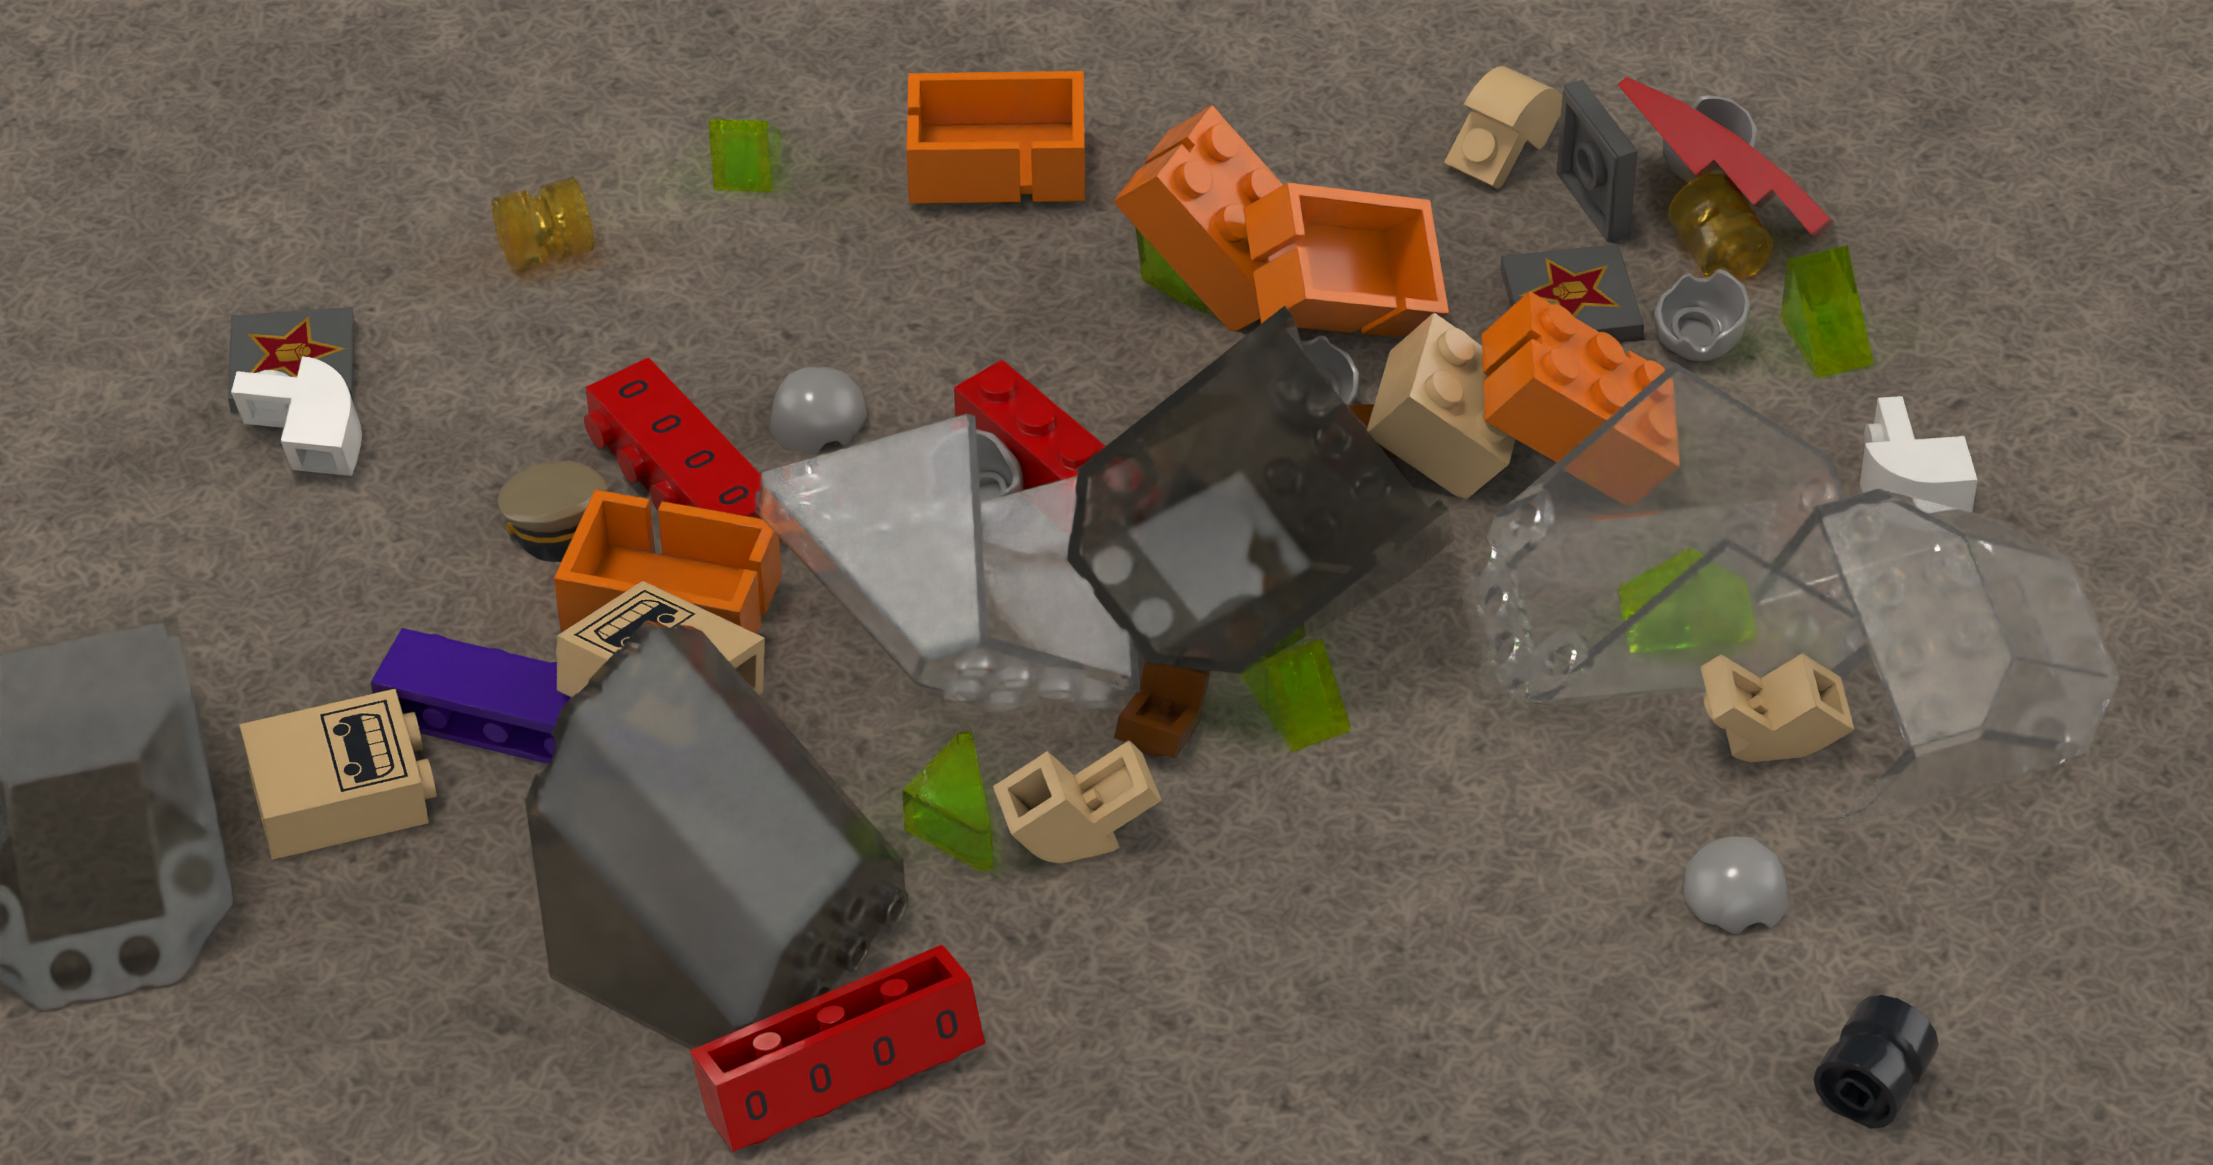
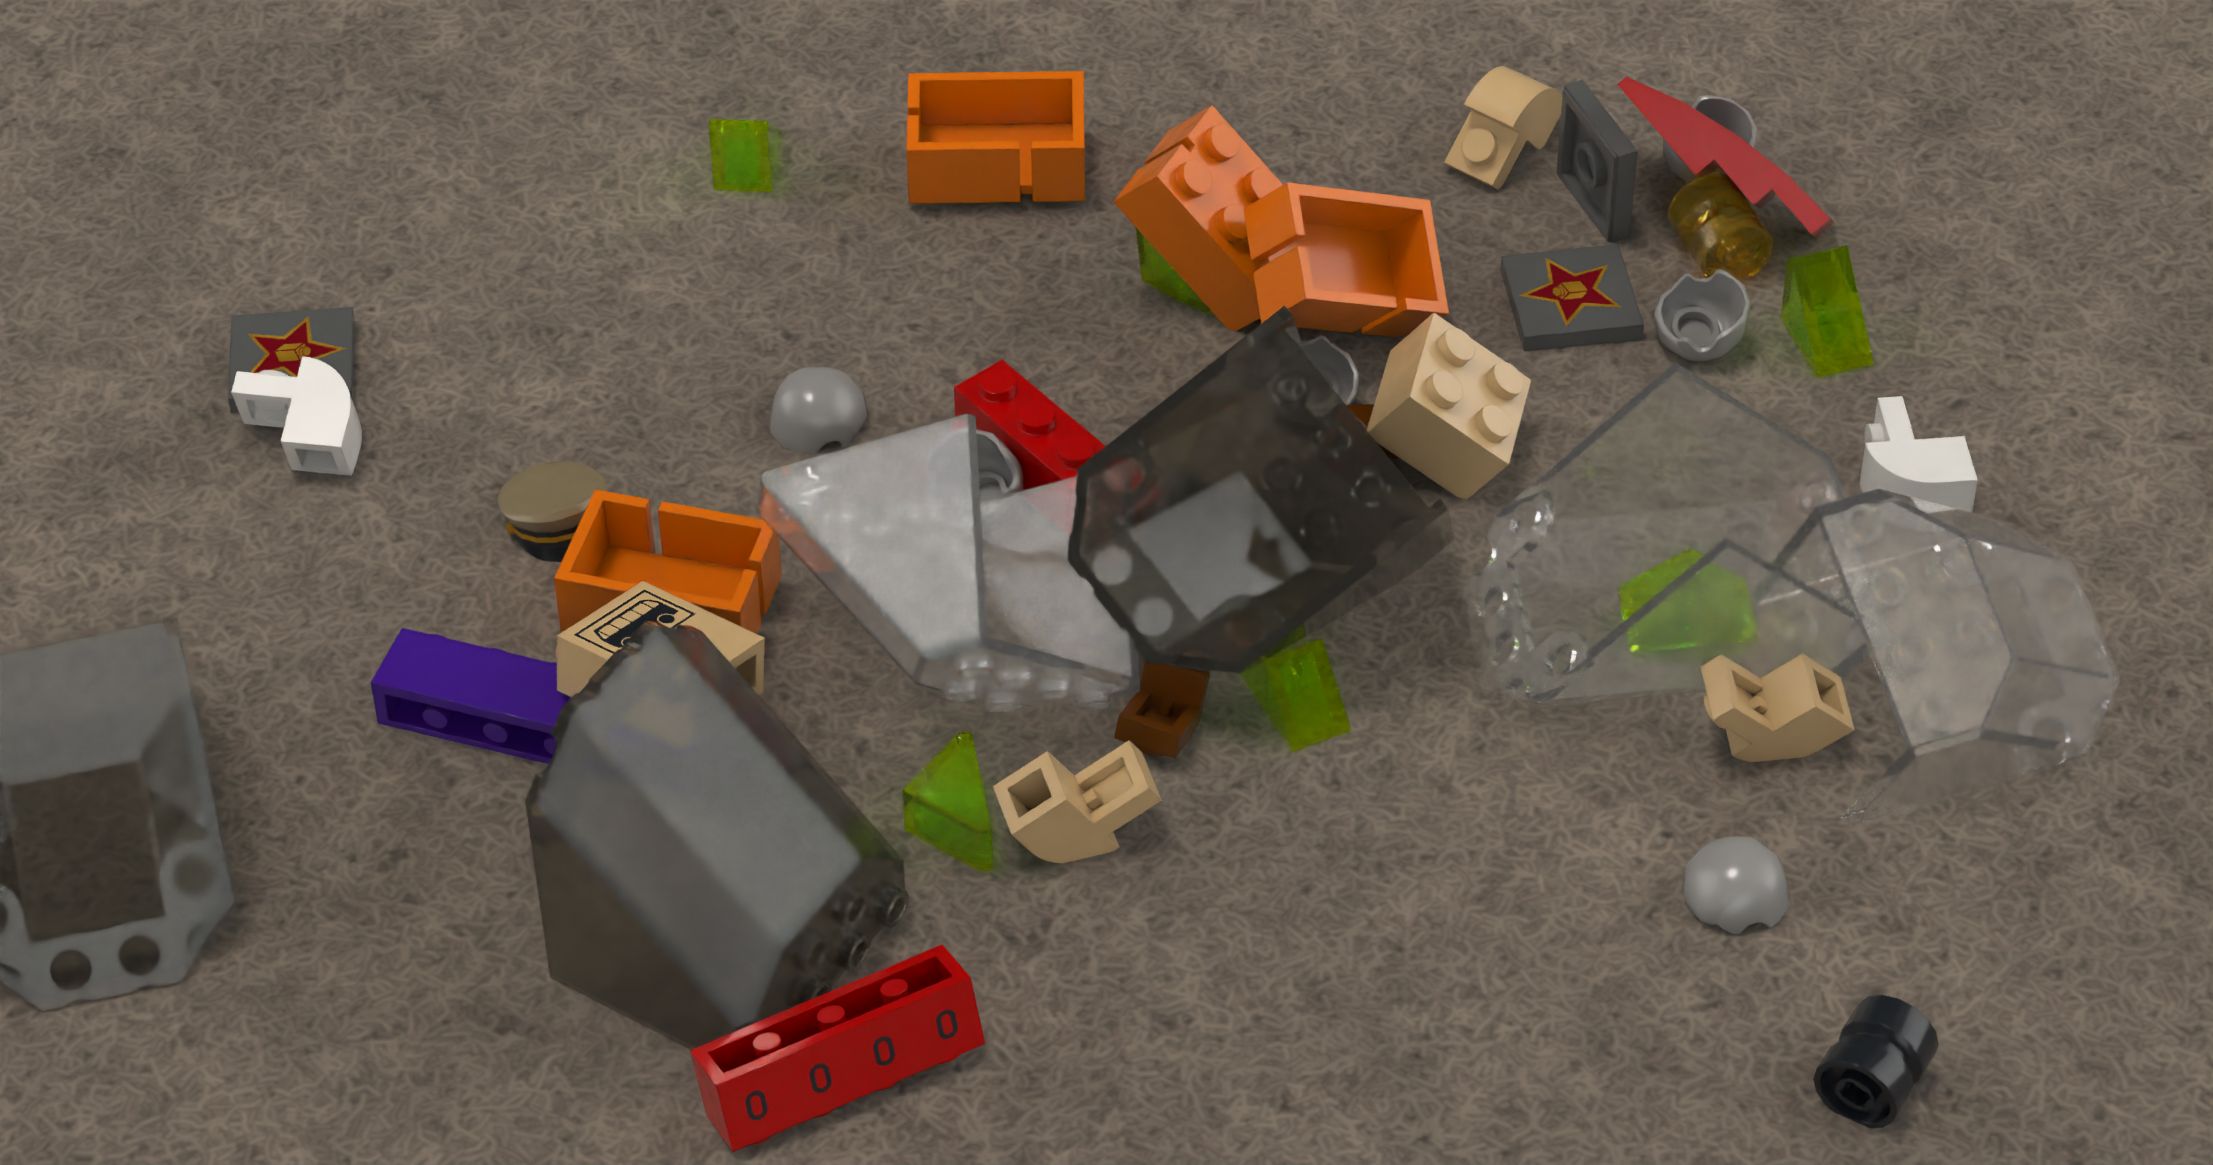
tan brick [239,689,437,860] -> none
clear yellow wheel [491,177,595,272] -> none
red brick [584,357,786,542] -> none
orange piece [1481,291,1679,501] -> none

